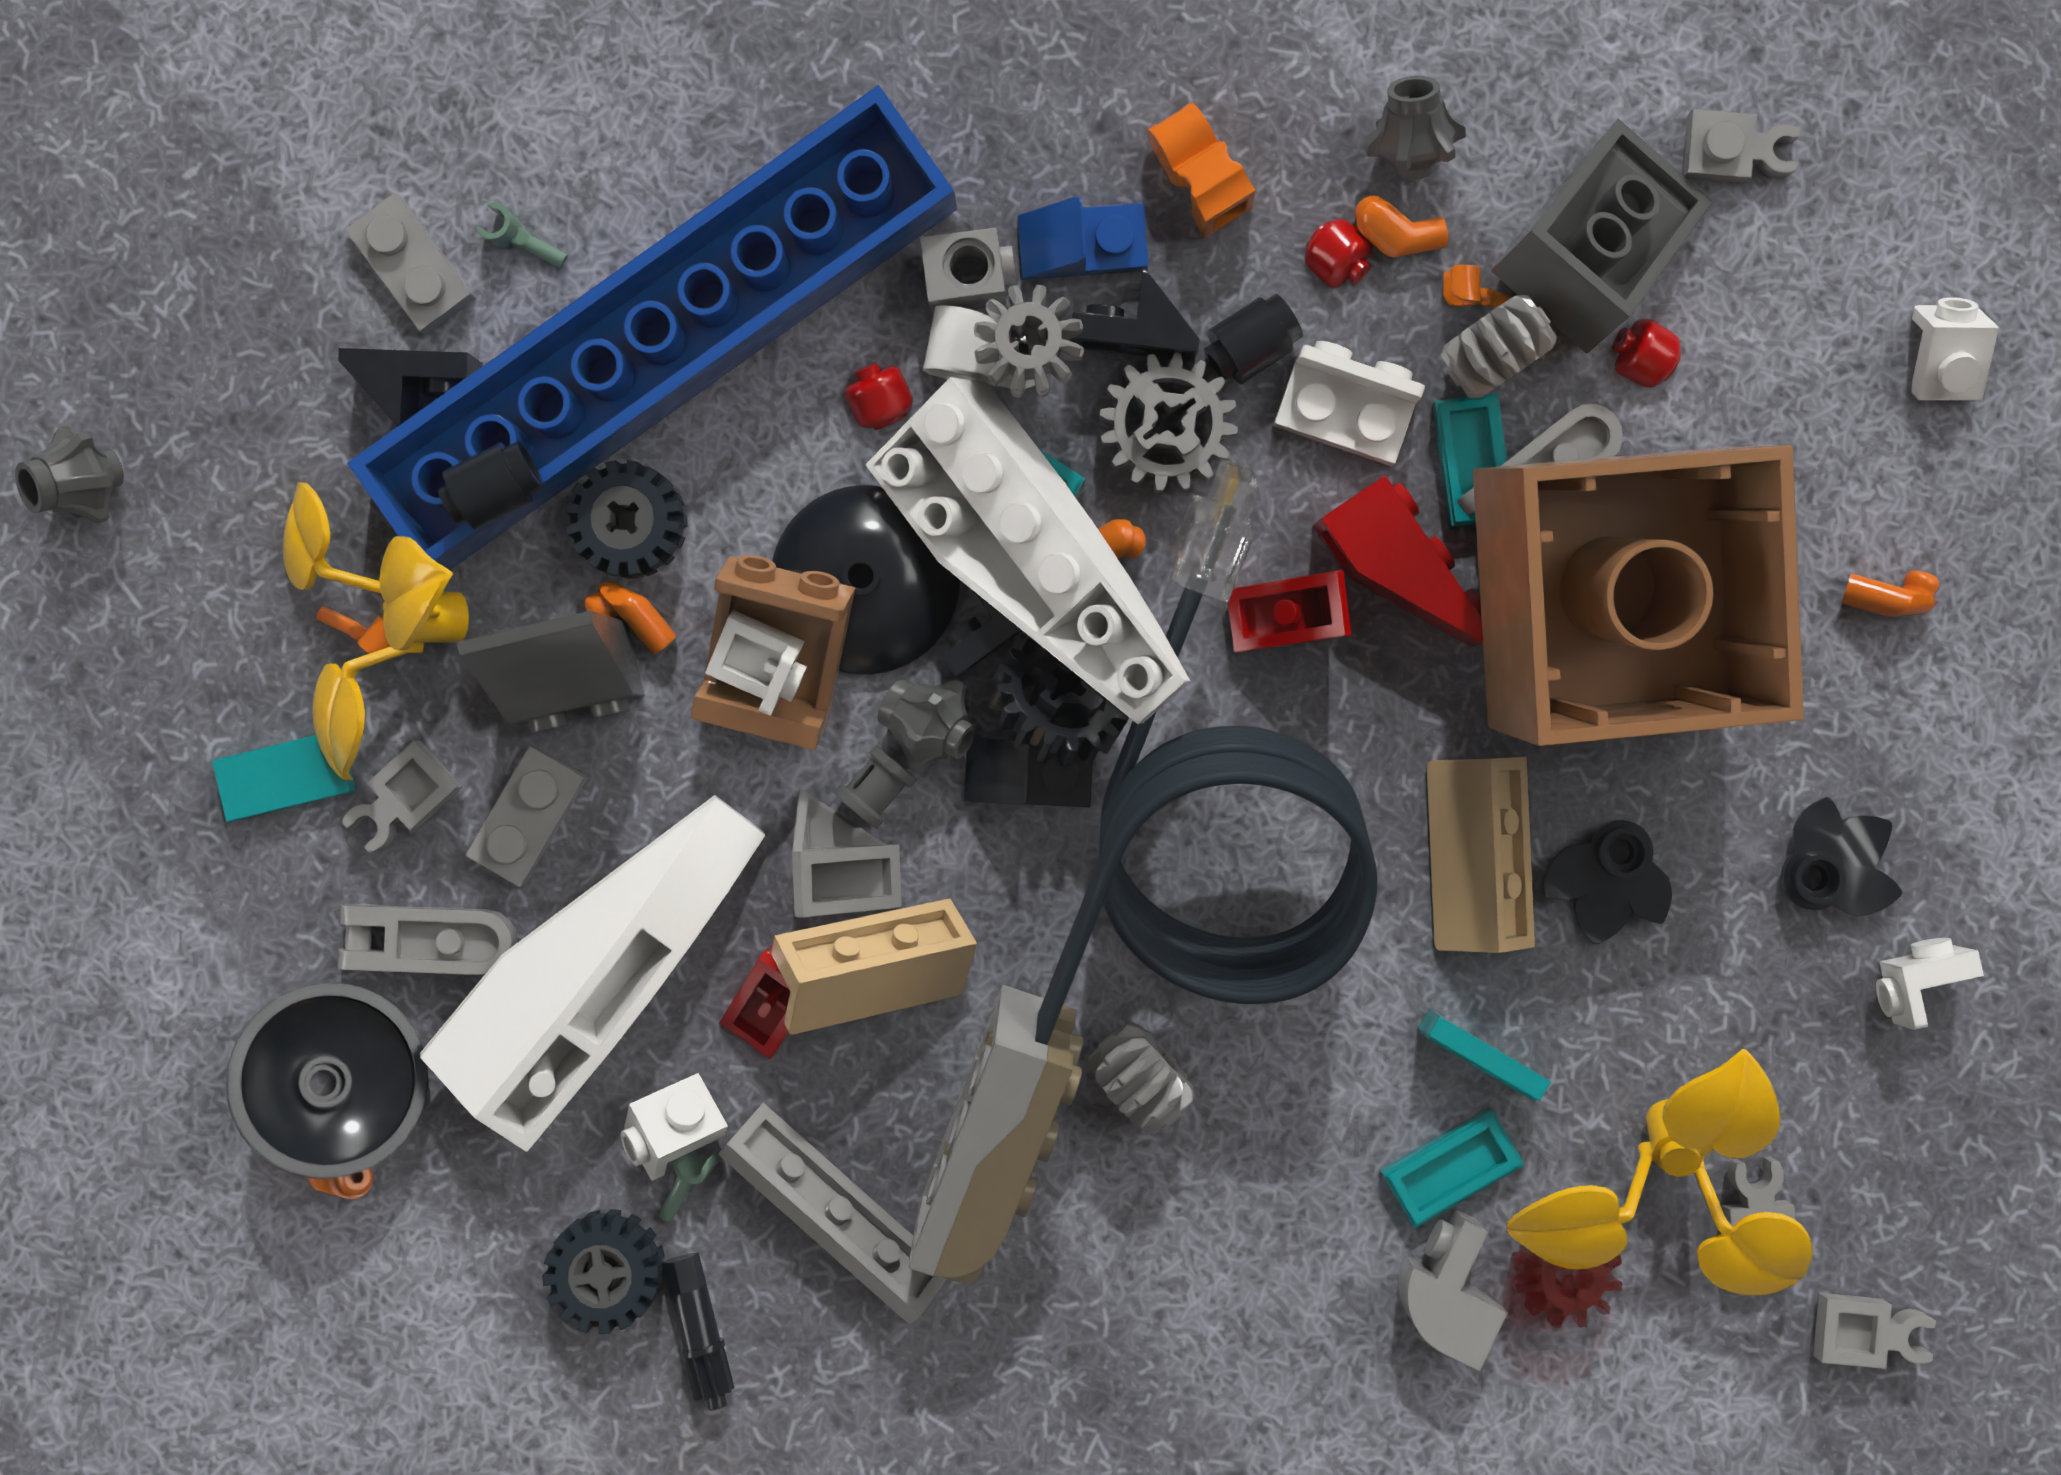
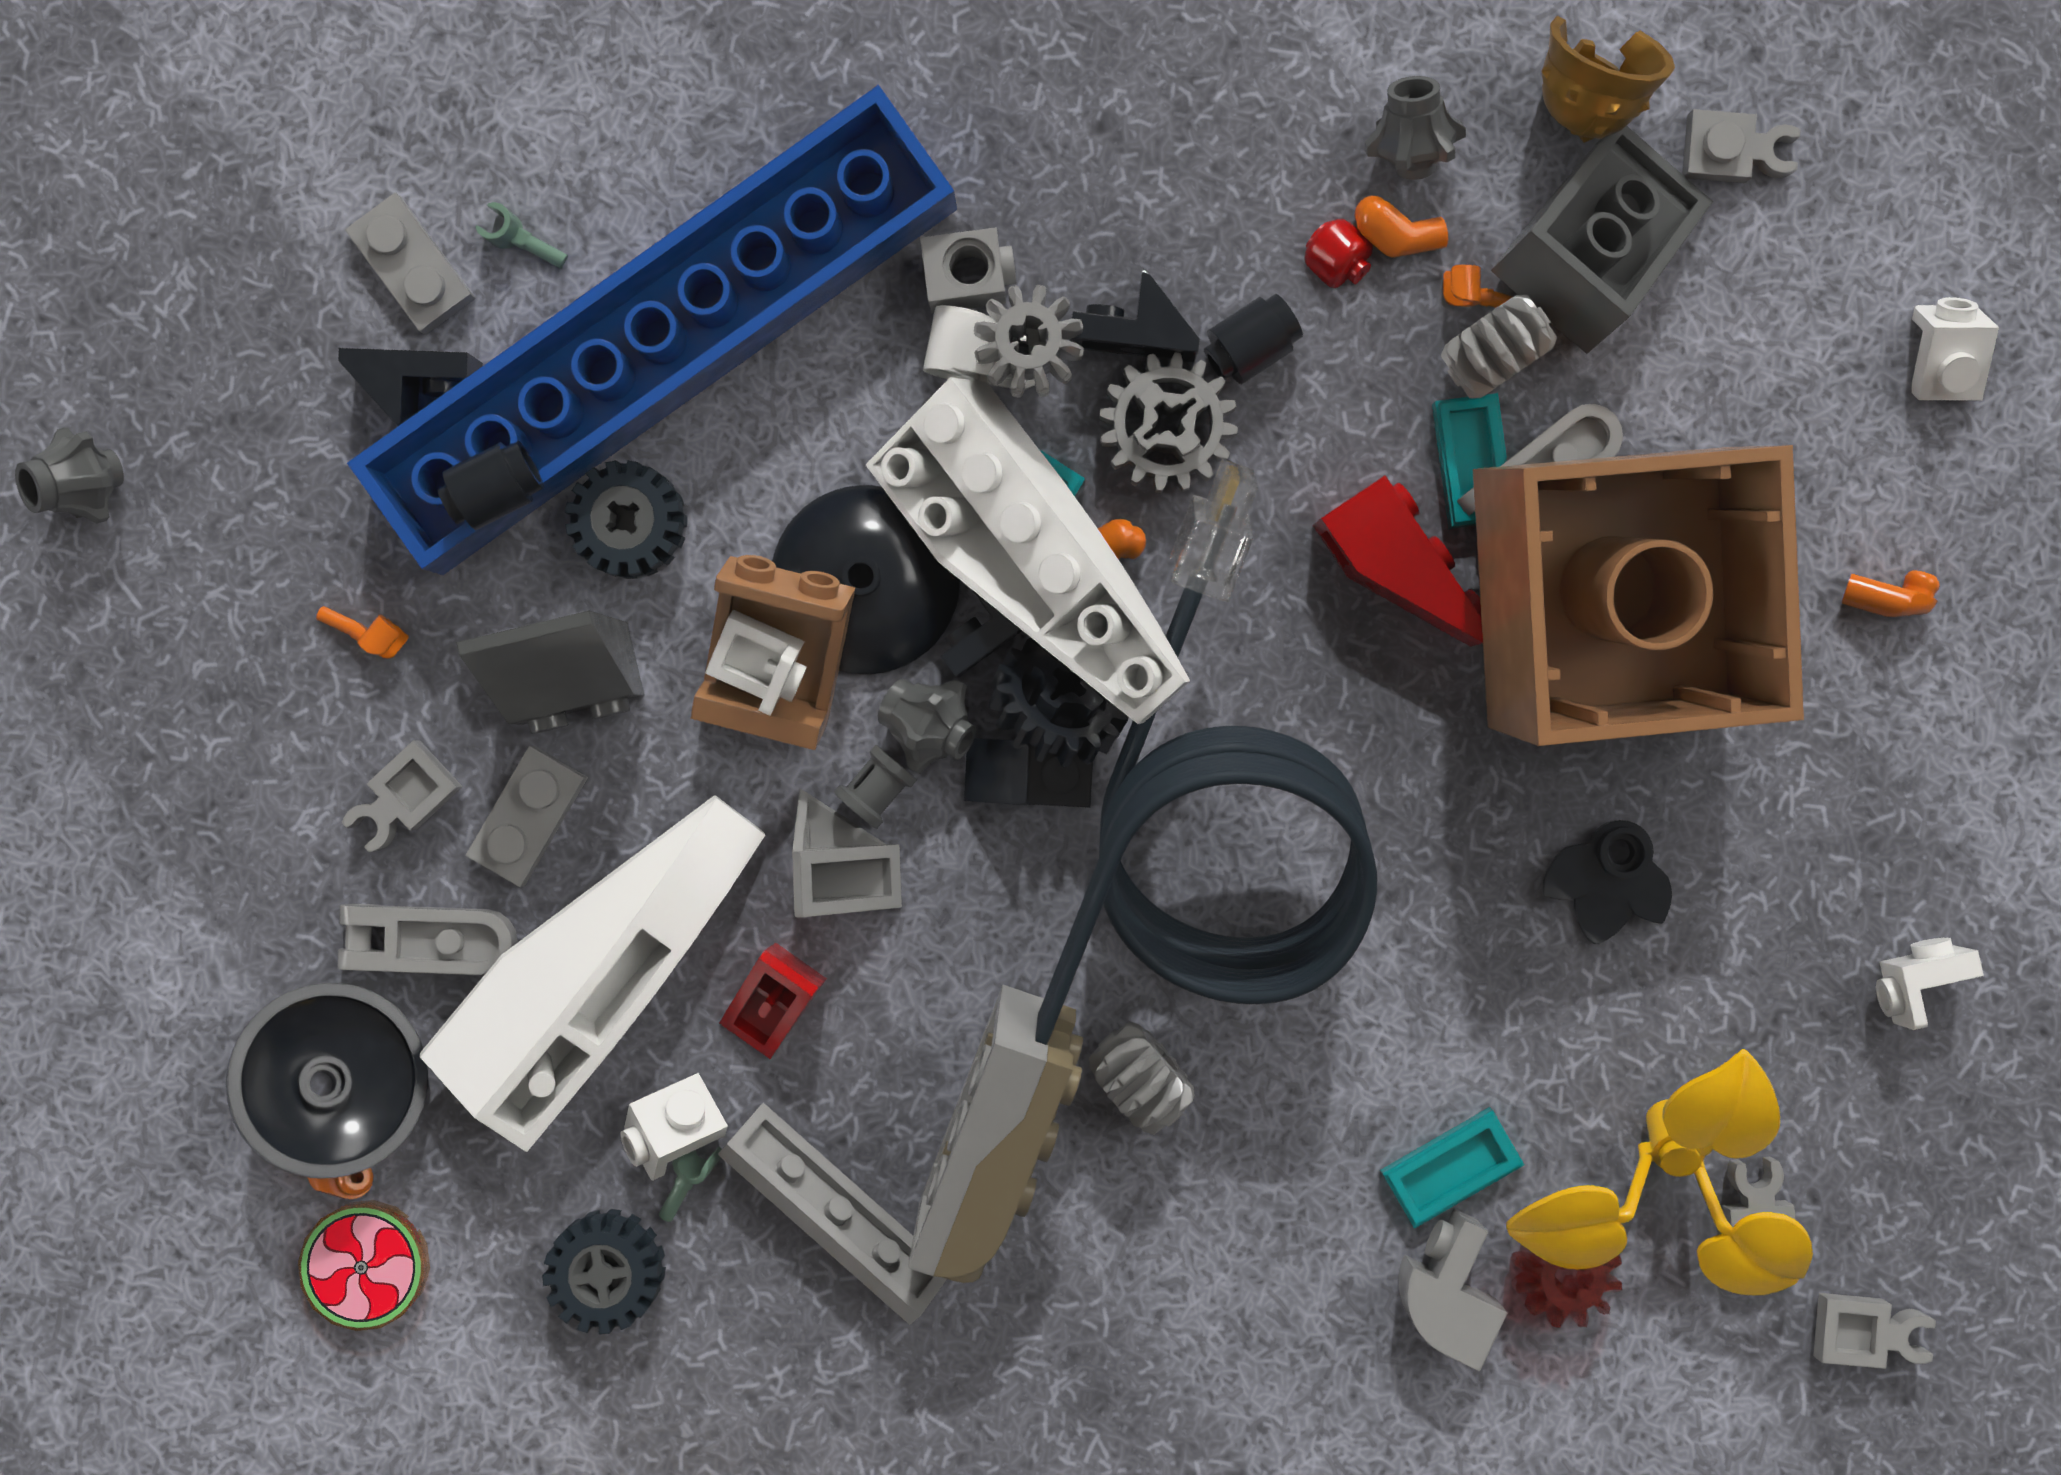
teal tile [211,735,356,822] -> none
yellow plant [283,482,469,780] -> none
orange arm [584,581,677,655] -> none
black piece [662,1252,735,1411] -> none
tan panel [771,898,977,1035] -> none
red piece [845,361,913,430] -> none
blue slope [1018,197,1149,280] -> none
orange leg [1146,102,1256,239] -> none
red slope [1226,570,1352,653] -> none
white bracket [1273,341,1425,466] -> none
teal tile [1418,1009,1551,1102] -> none
tan panel [1427,757,1535,953] -> none
red piece [1611,319,1681,388] -> none
black plate [1780,797,1902,916] -> none
none -> tile [298,1200,430,1331]
none -> pearl gold helmet [1541,16,1675,143]

